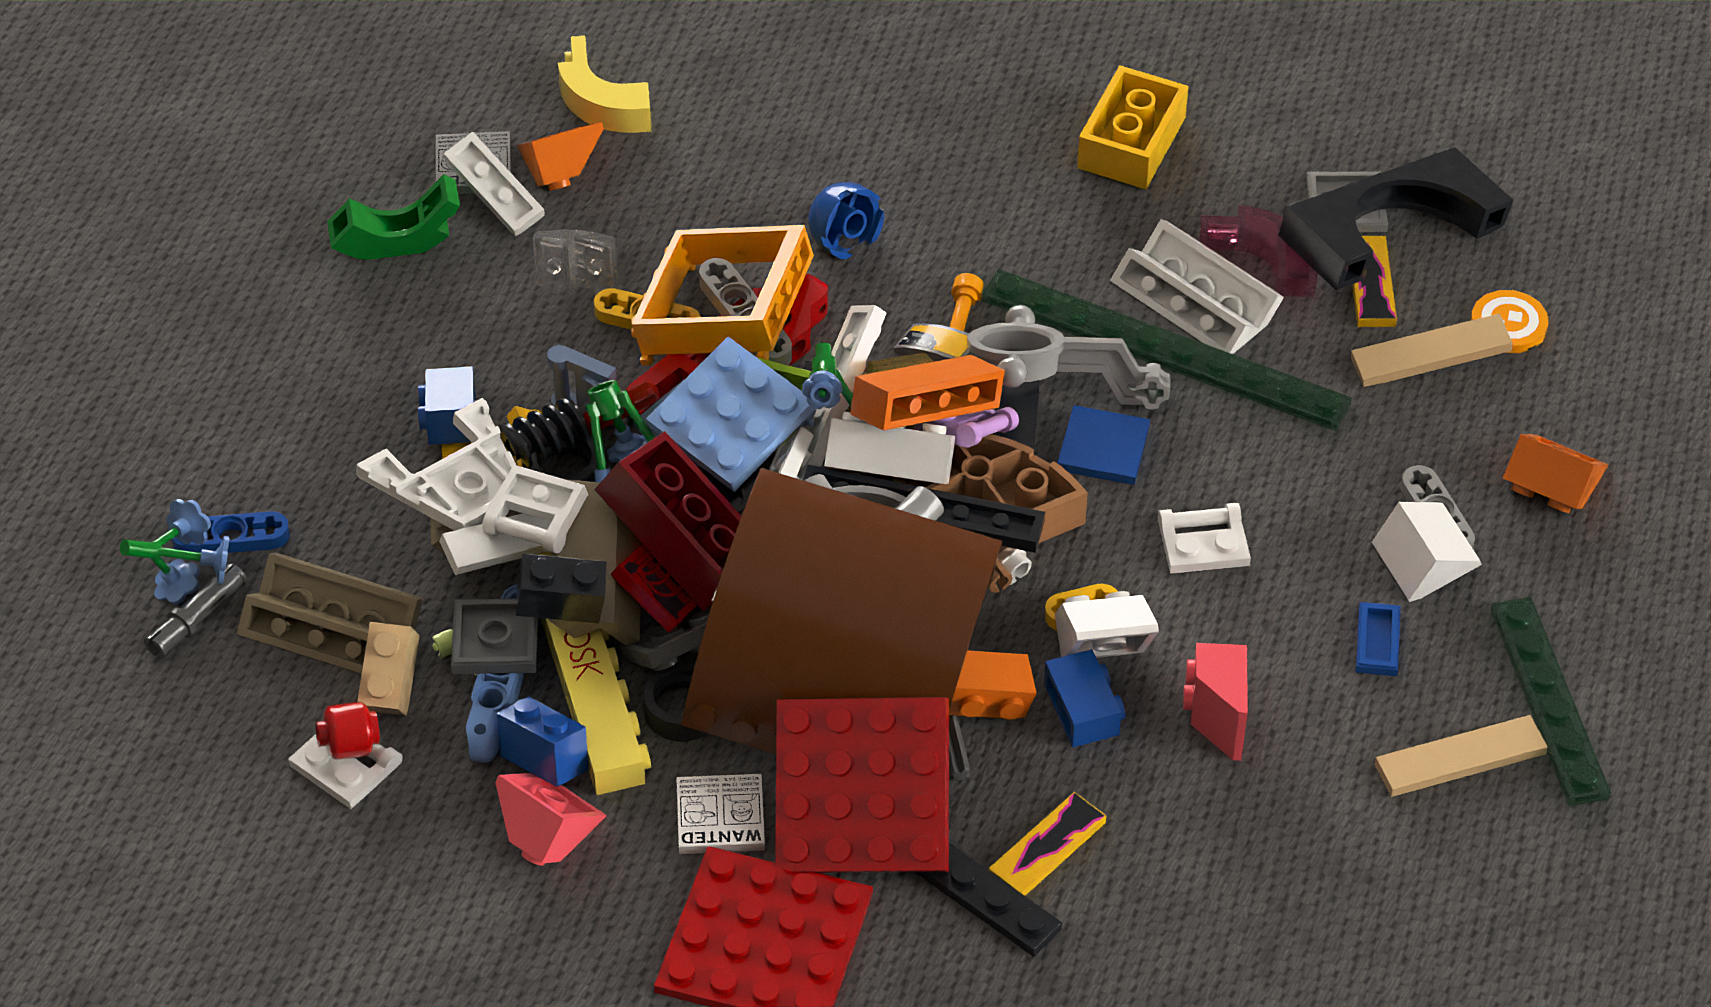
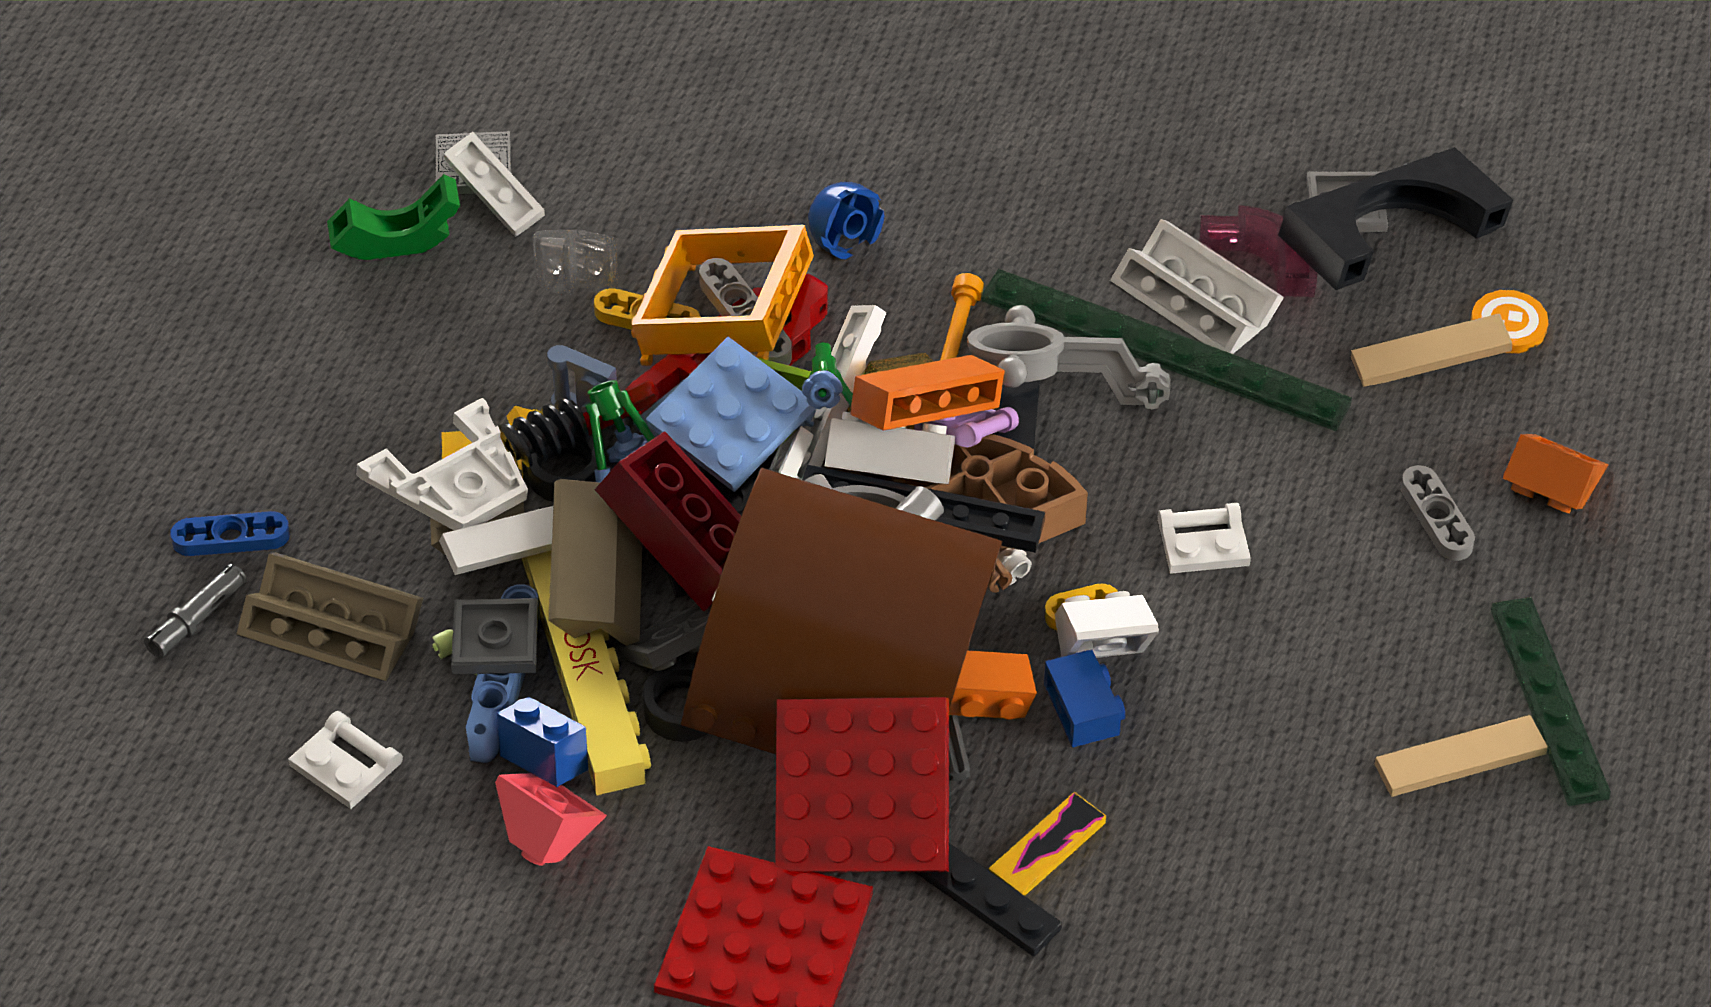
medium blue plant [120,499,230,605] -> none
red head [315,702,380,760] -> none
tan brick [357,622,420,716] -> none
brick [418,366,476,445] -> none
white plate [482,465,588,554] -> none
black brick [516,553,607,623] -> none
orange slope [517,121,604,191] -> none
light yellow arch [558,36,651,133] -> none
red tile [611,543,697,633] -> none
white tile [677,774,765,854] -> none
slope [893,323,973,364] -> none
blue tile [1057,405,1151,485] -> none
yellow brick [1077,65,1189,189] -> none
coral slope [1183,643,1248,761] -> none
tile [1352,236,1397,327] -> none
blue tile [1355,602,1401,676] -> none
white slope [1372,502,1482,602] -> none

